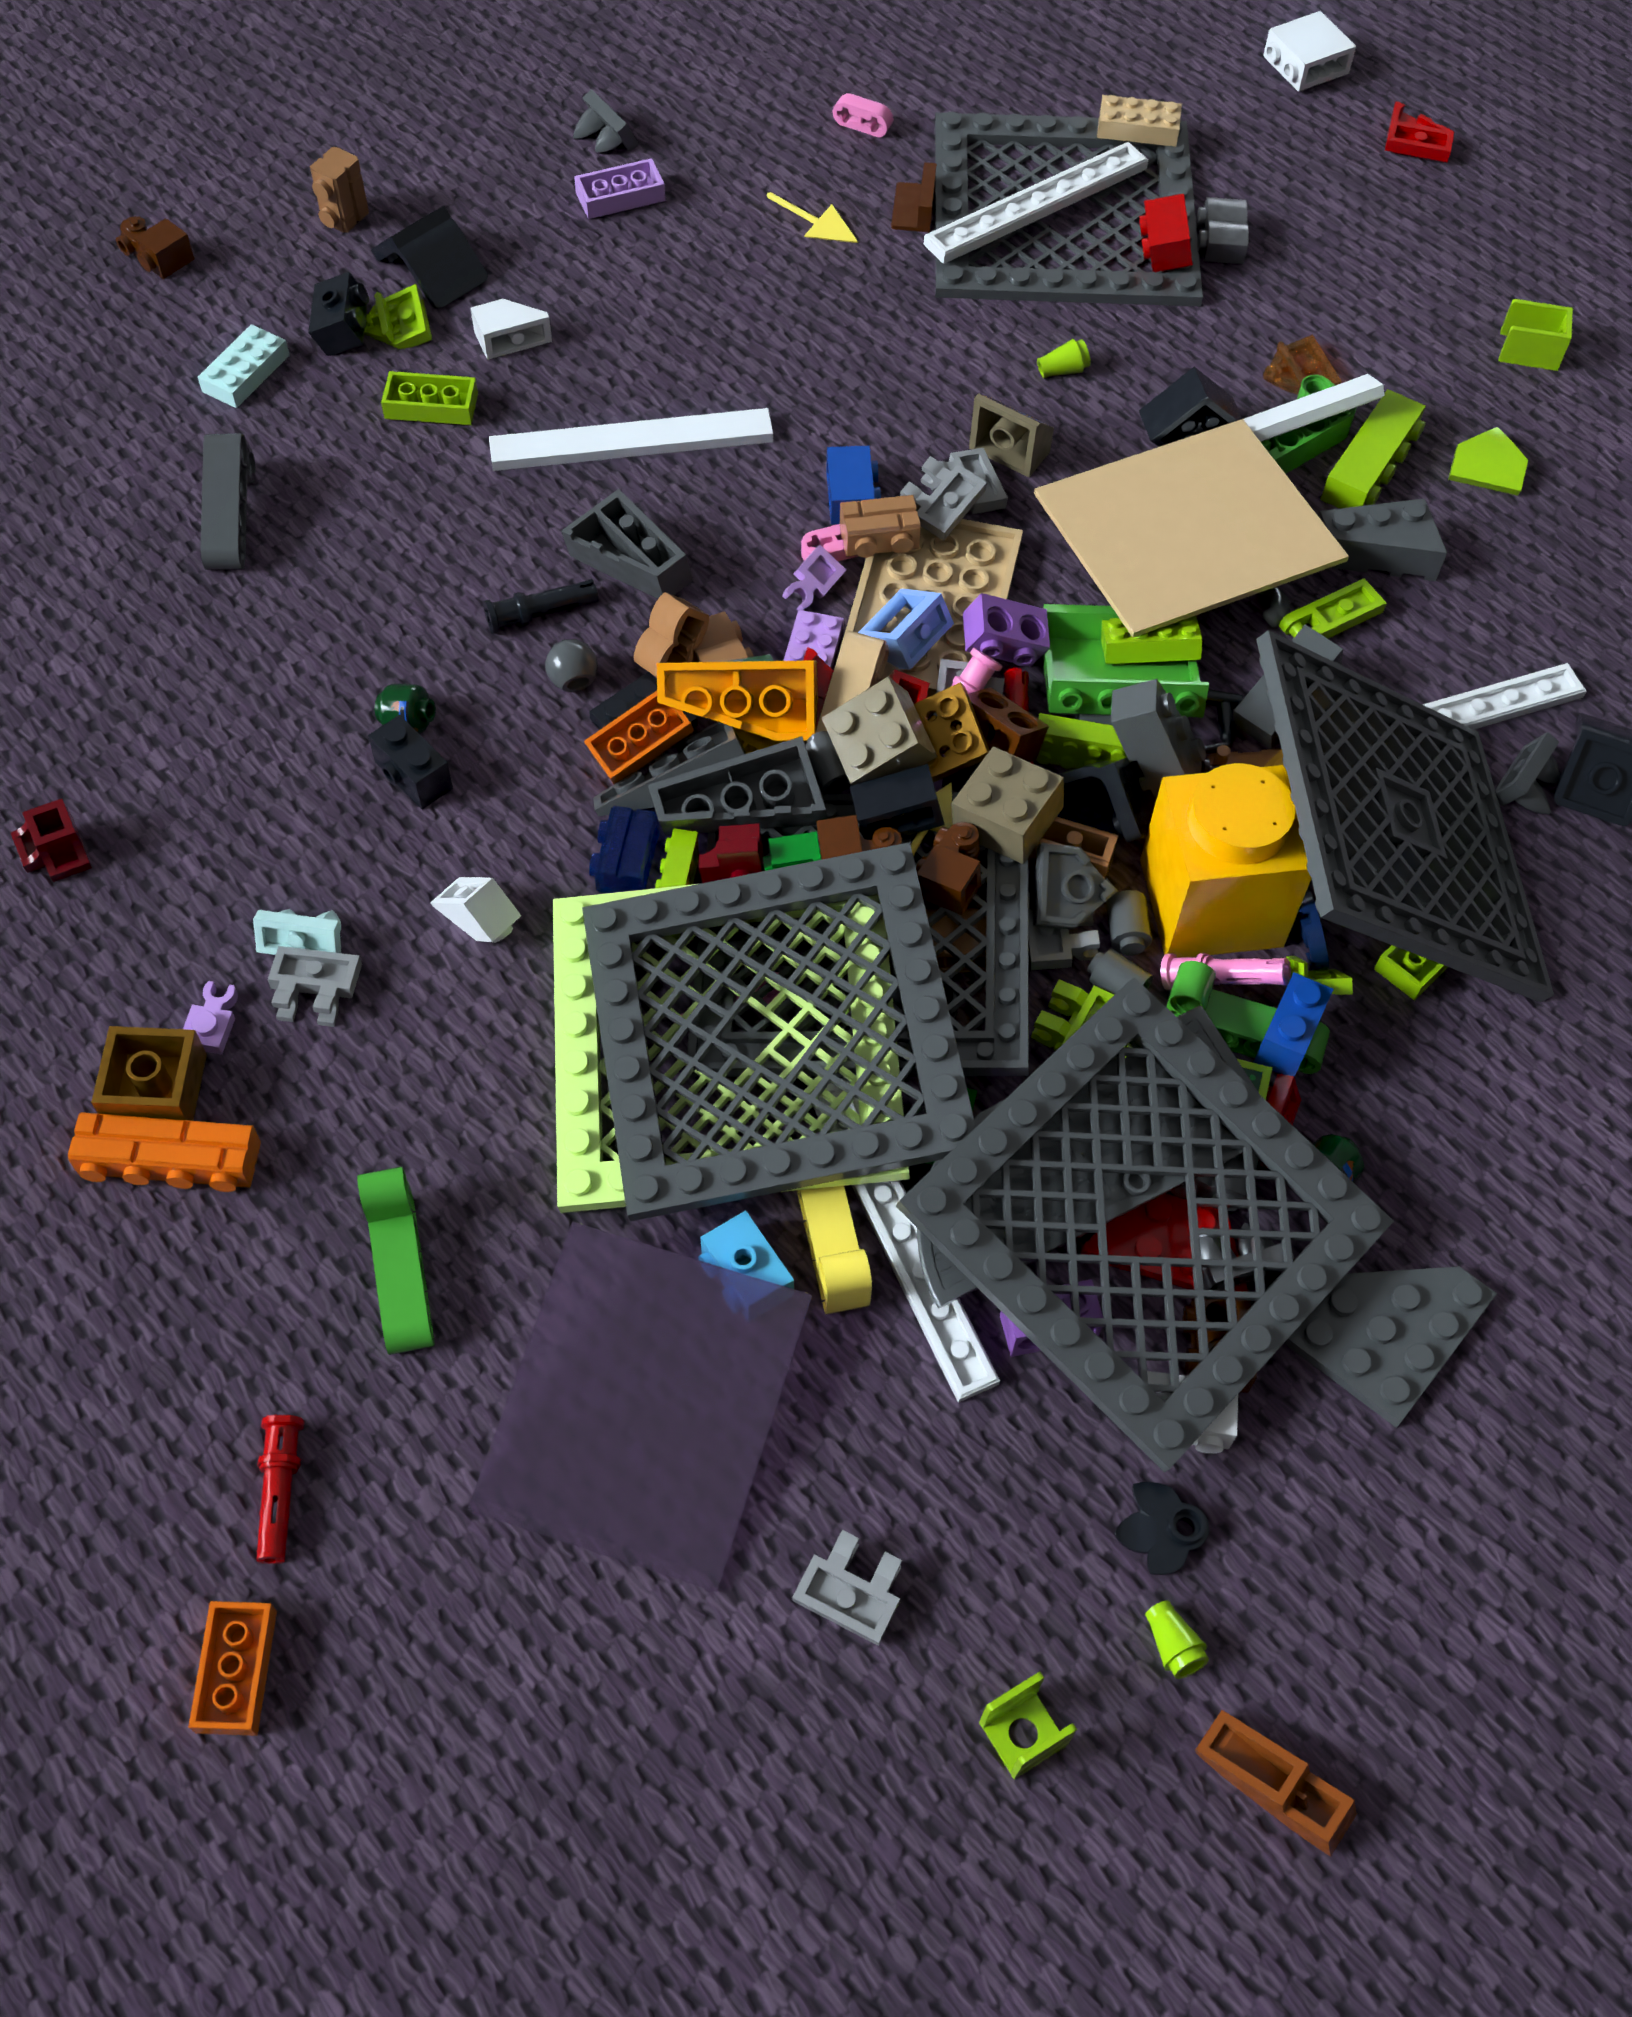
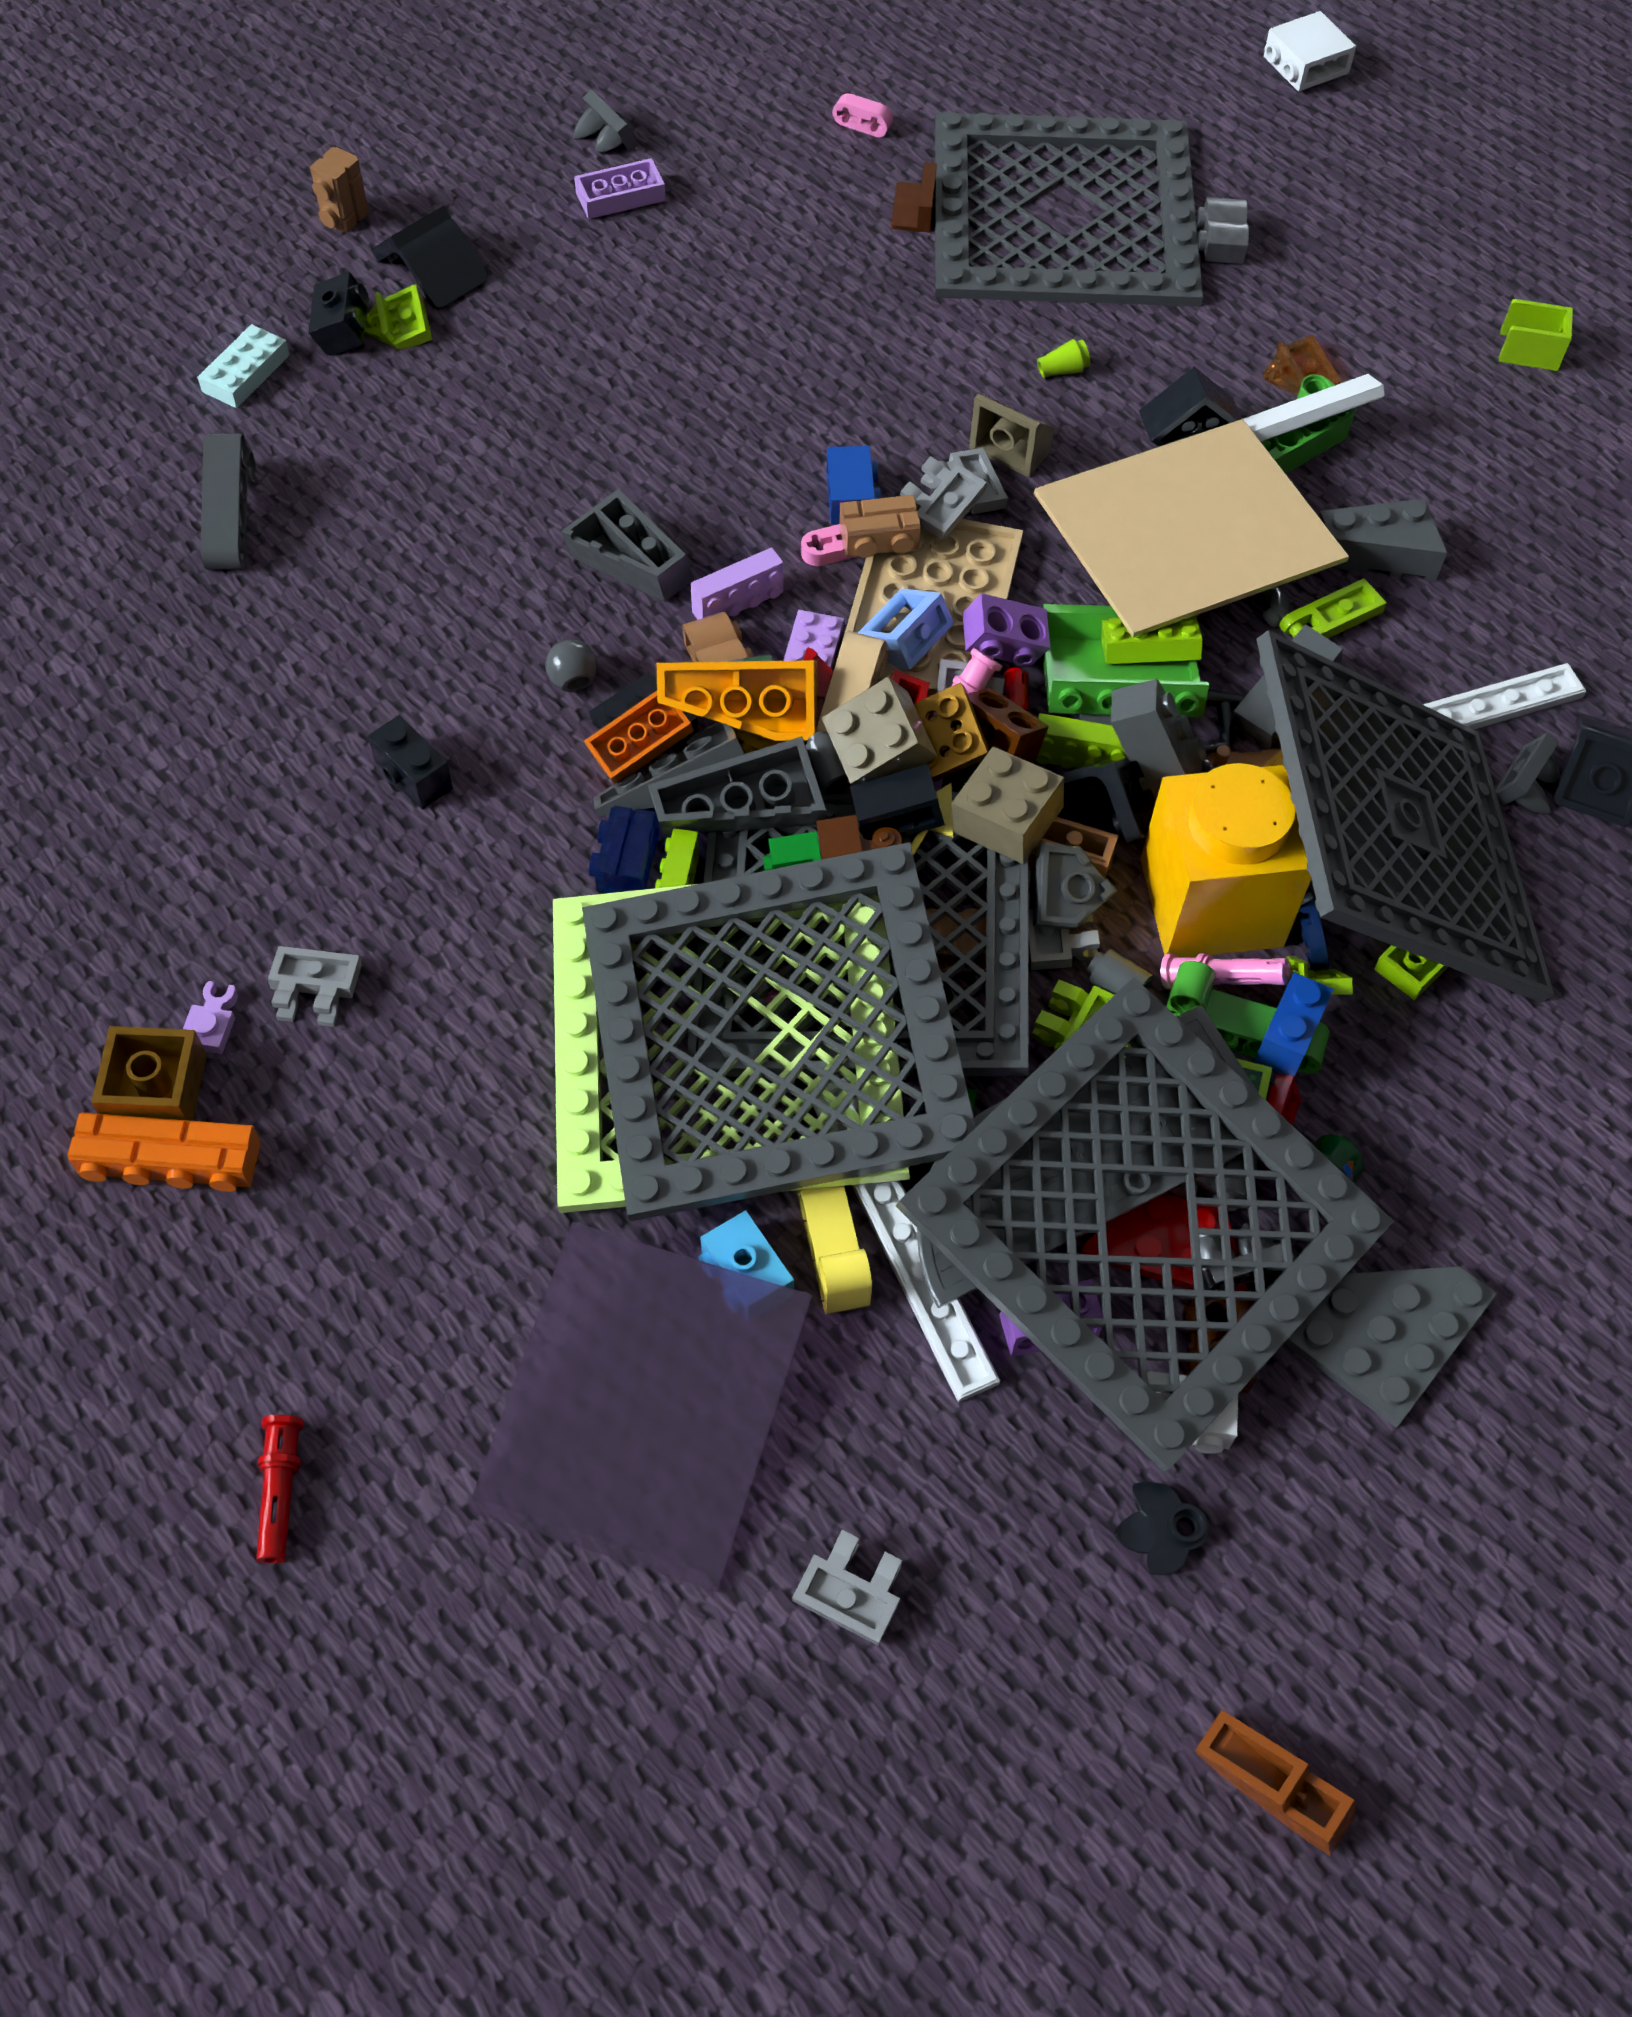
dark red brick [10,798,92,882] -> none
reddish brown brick [116,216,195,279] -> none
orange piece [188,1601,277,1736] -> none
light aqua tile [253,909,341,955] -> none
bright green beam [357,1166,435,1355] -> none
dark green head [374,683,436,734] -> none
lime piece [381,371,478,425] -> none
white slope [430,877,521,943] -> none
white slope [471,299,552,360] -> none
black pin [483,579,599,634] -> none
white tile [489,408,773,471] -> none
medium nougat brick [634,592,709,677] -> none
dark red brick [699,823,765,883] -> none
light yellow piece [767,192,858,243] -> none
lavender plate [782,544,846,611] -> none
reddish brown brick [916,822,981,915] -> none
white tile [923,142,1148,264] -> none
lime piece [979,1671,1077,1779] -> none
tan piece [1097,95,1182,147] -> none
dark grey brick [1106,890,1152,956] -> none
red brick [1139,193,1193,272] -> none
lime cone [1145,1600,1209,1679] -> none
lime brick [1320,389,1426,508] -> none
red wing [1384,101,1454,162] -> none
lime slope [1448,427,1528,496] -> none
none -> lavender piece [691,547,784,620]

